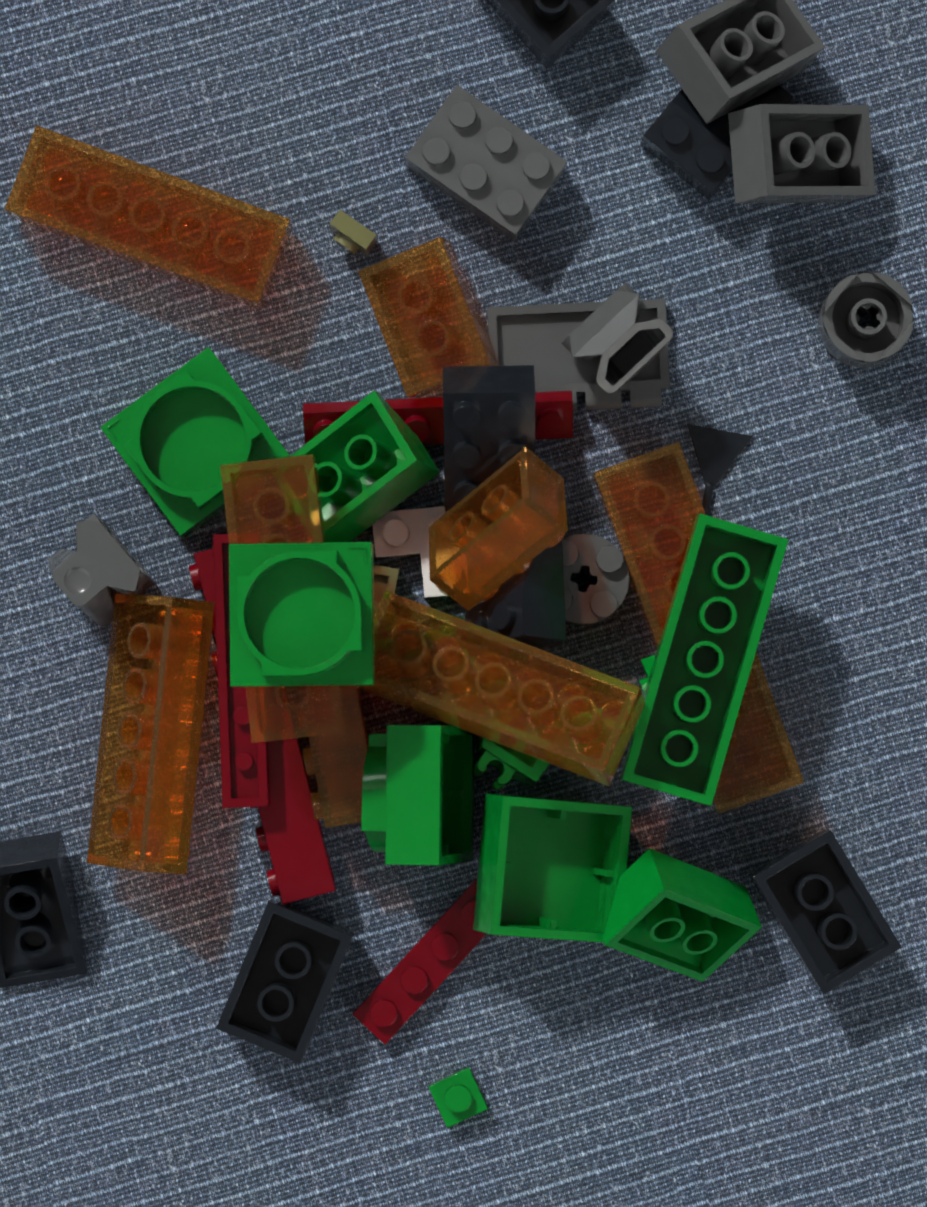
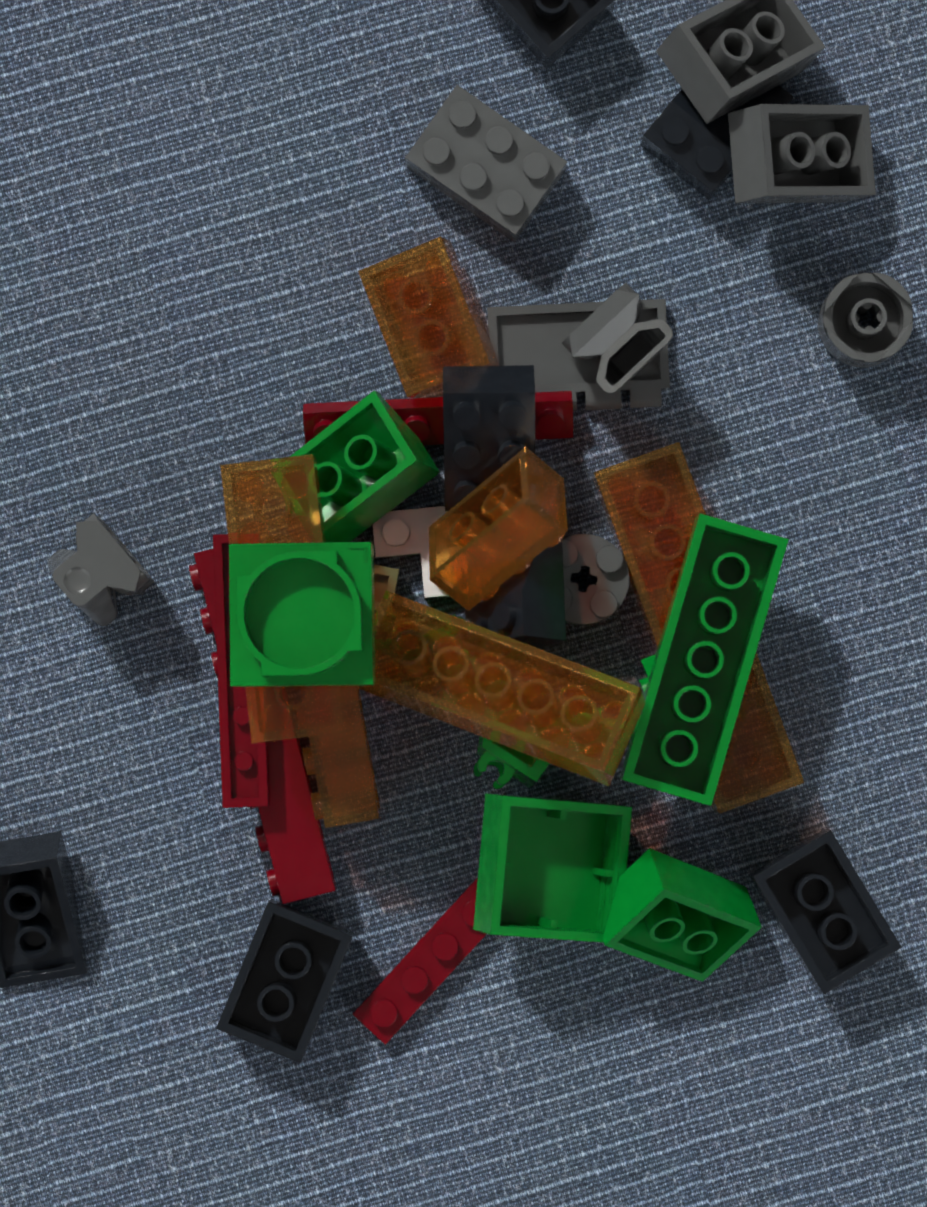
clear orange brick [5,125,293,310] -> none
clear orange brick [87,593,215,874] -> none
green container [100,347,290,539] -> none
olive plate [330,210,378,256] -> none
green container [361,725,475,866] -> none
green plate [428,1066,488,1128] -> none
black piece [687,424,753,516] -> none

